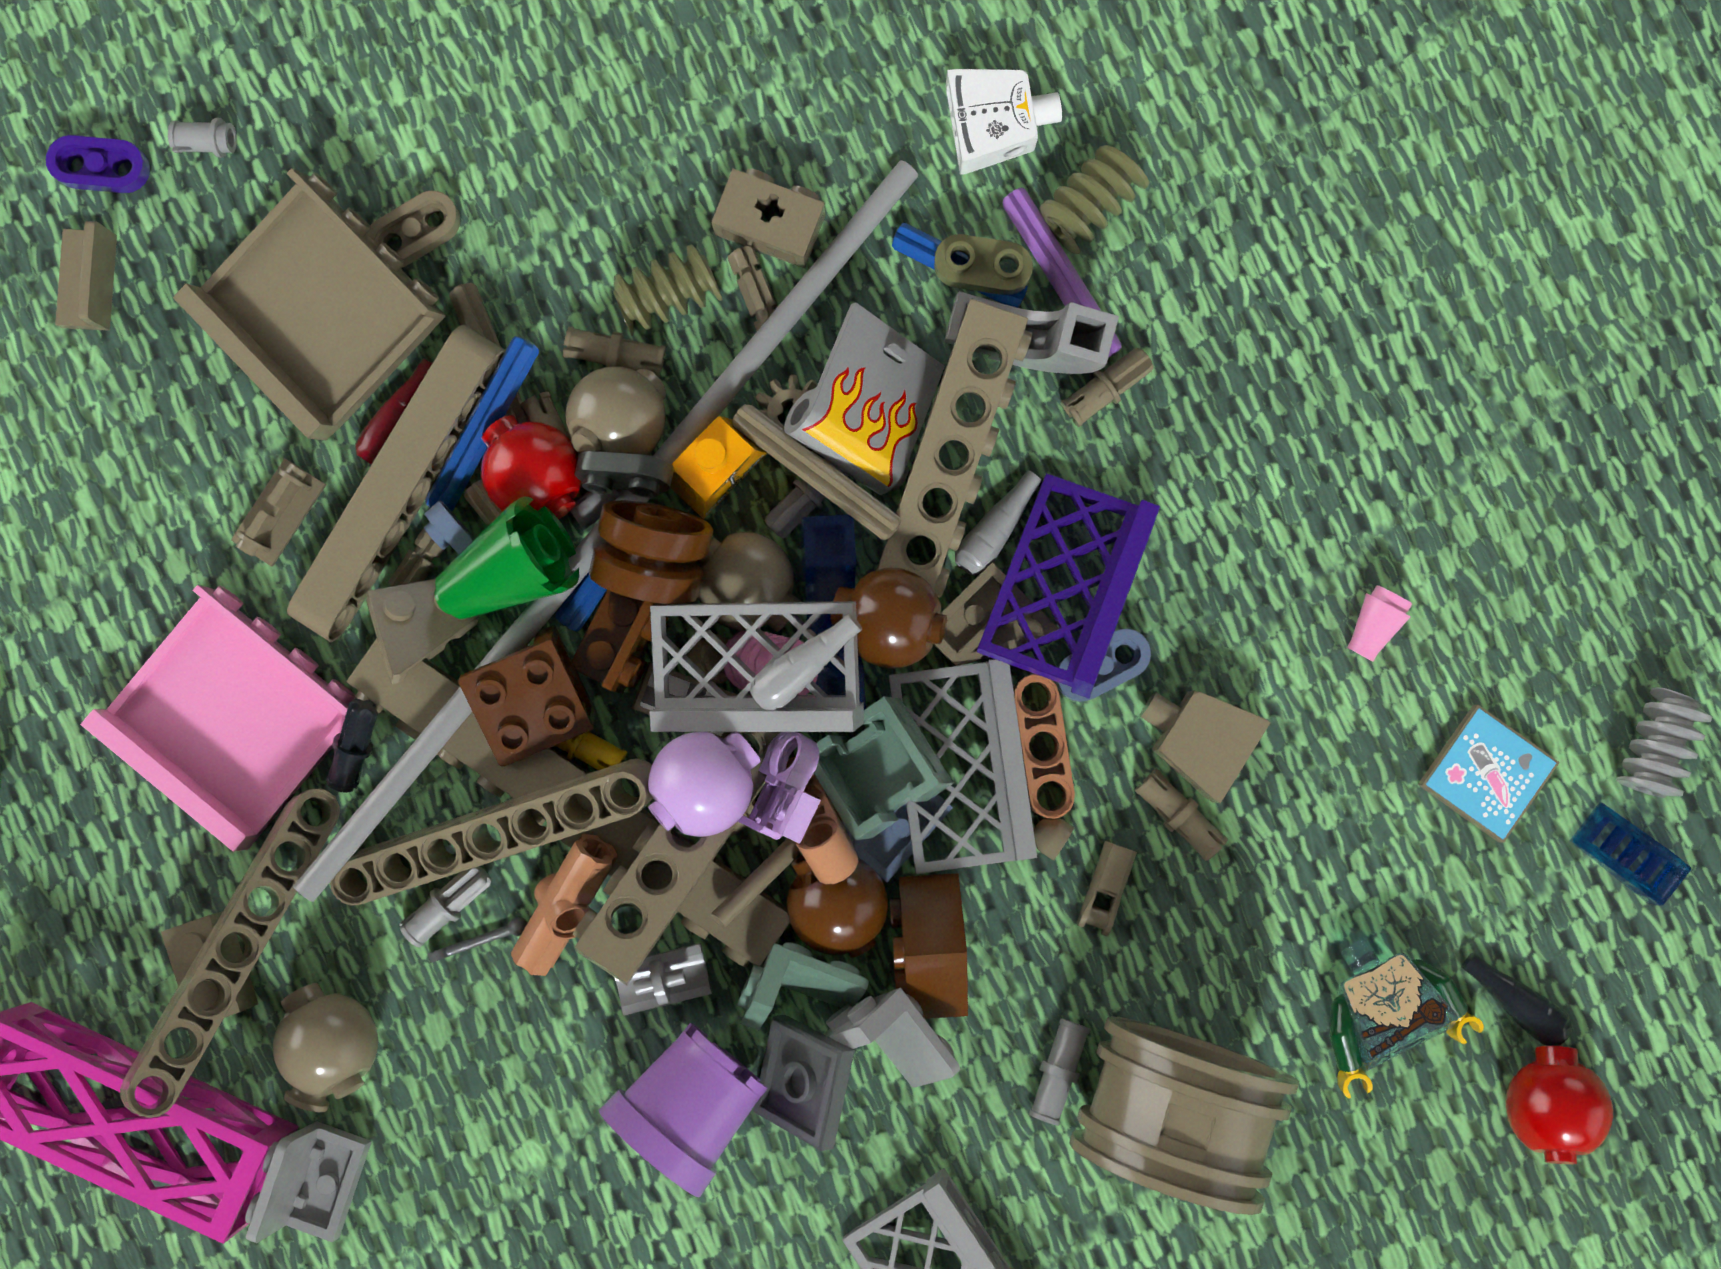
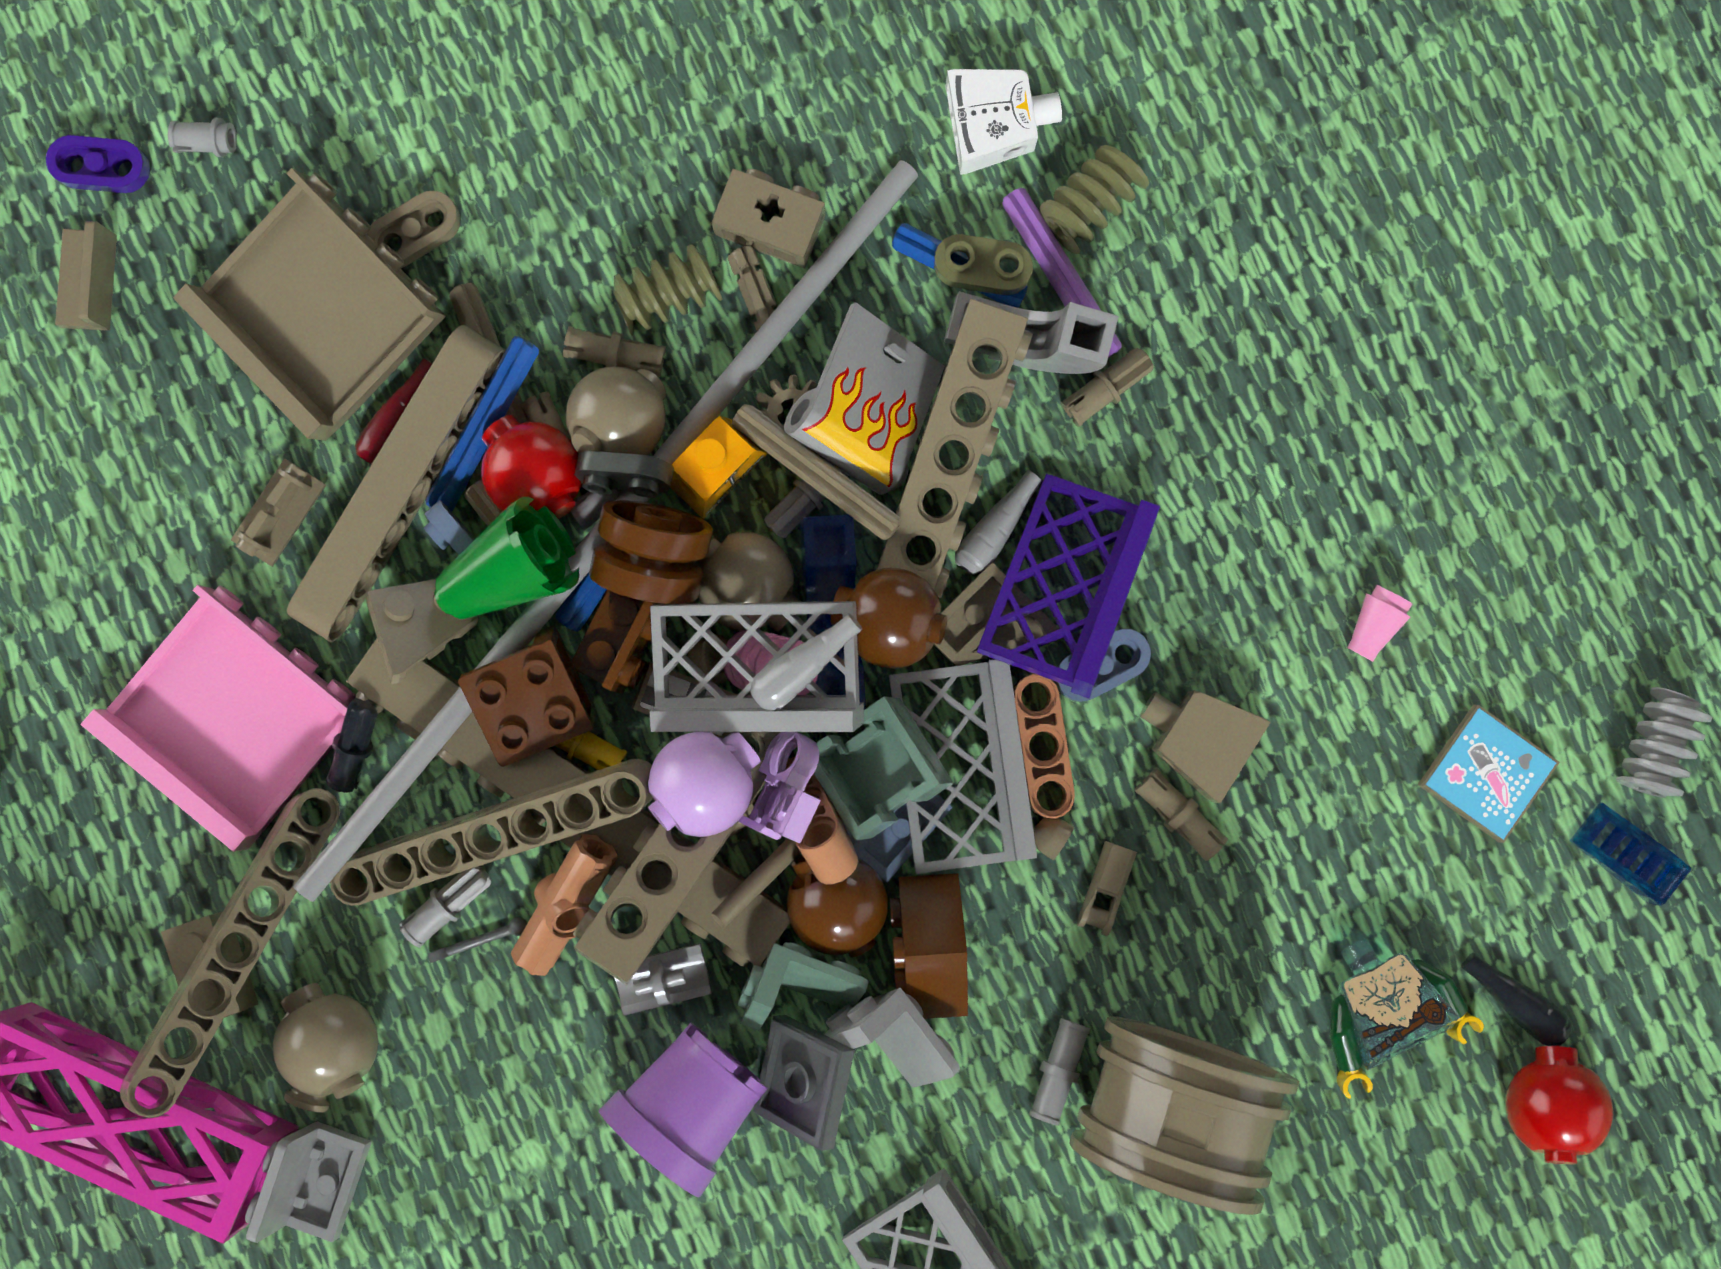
dark tan axle [388,529,444,587] -> none

